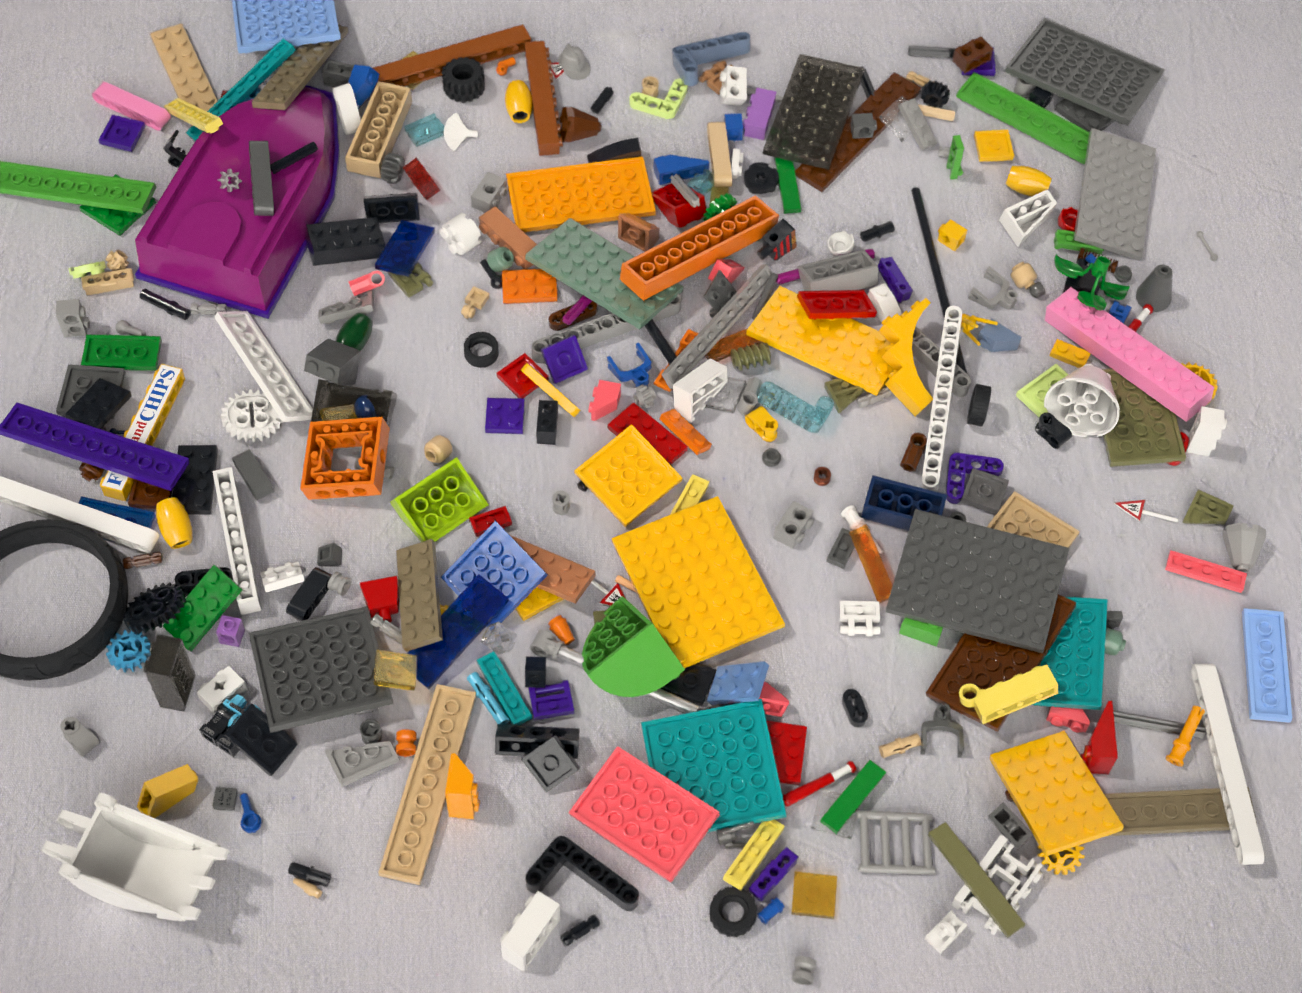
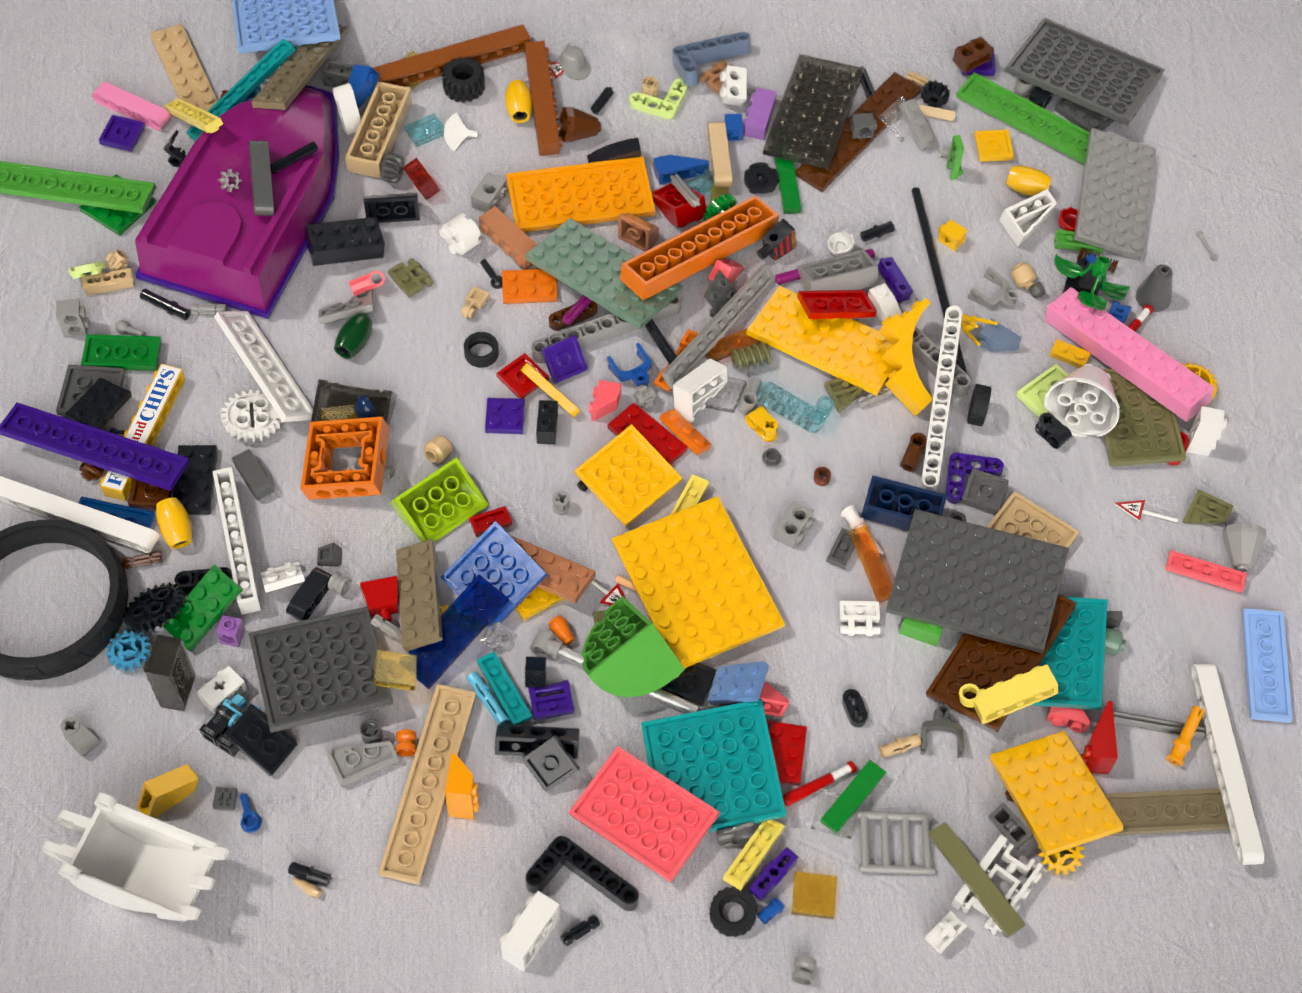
dark grey slope [304,339,361,385] -> none
clear blue tile [375,220,435,277] -> none
sand green head [487,247,514,272] -> none
orange arm [496,57,516,76] -> none
white plate [731,148,743,179] -> none
dark grey bar [752,273,778,320] -> none
axle [908,46,956,58] -> none
dark grey plate [1114,265,1132,282] -> none

